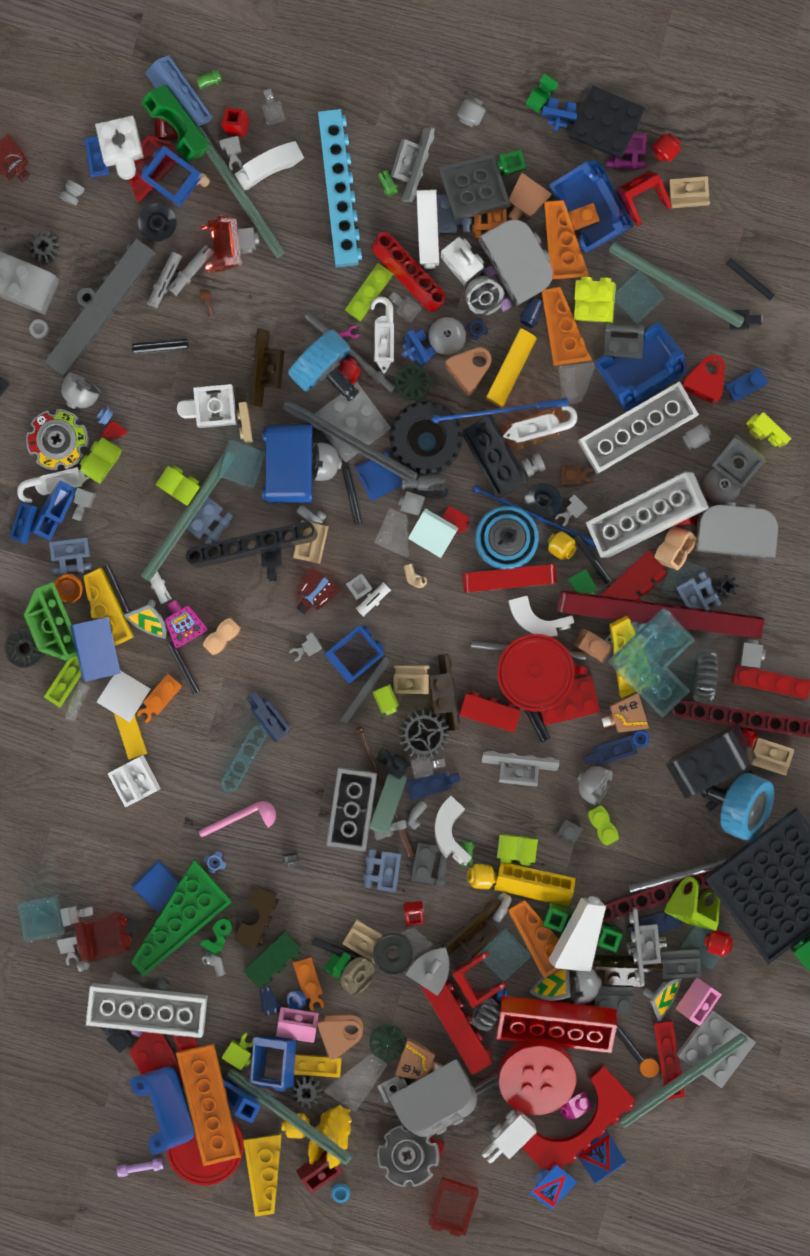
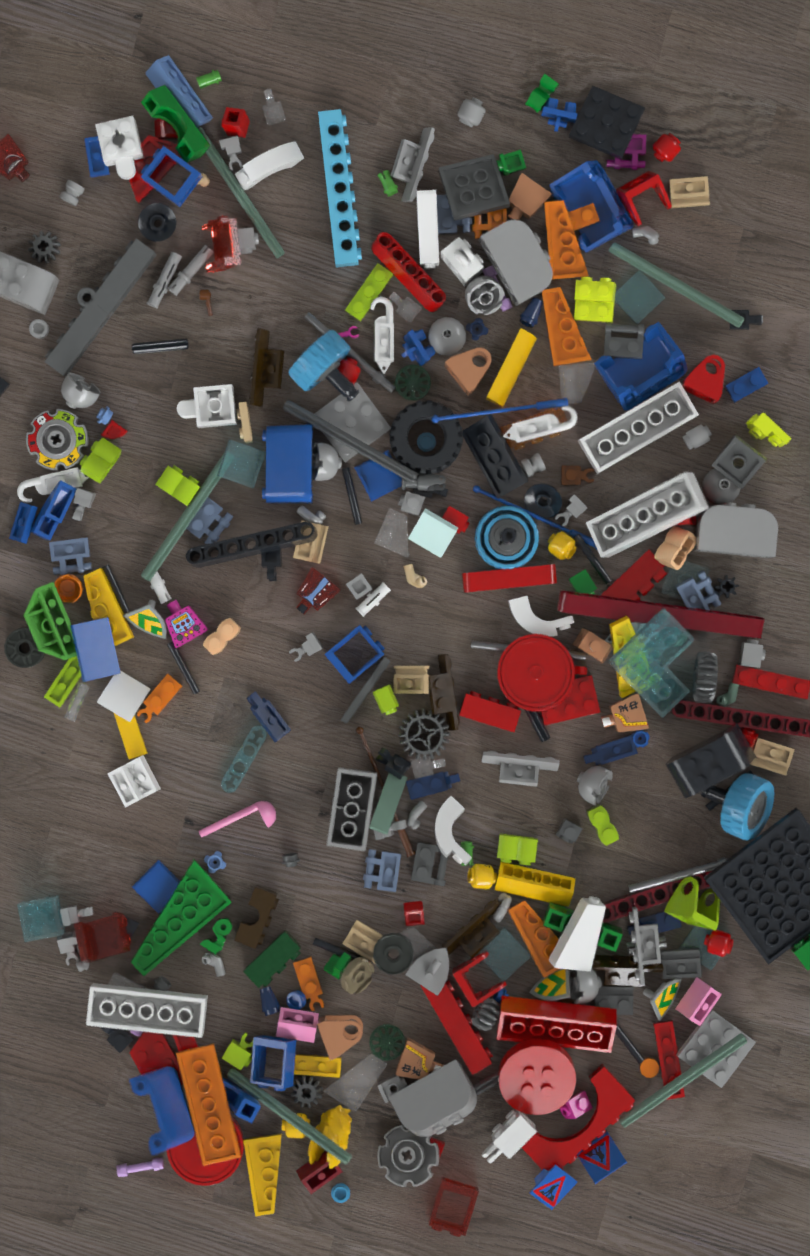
black bar [726,258,775,300] -> none
none -> light grey arm [632,226,659,245]
none -> sand green arm [716,683,739,707]

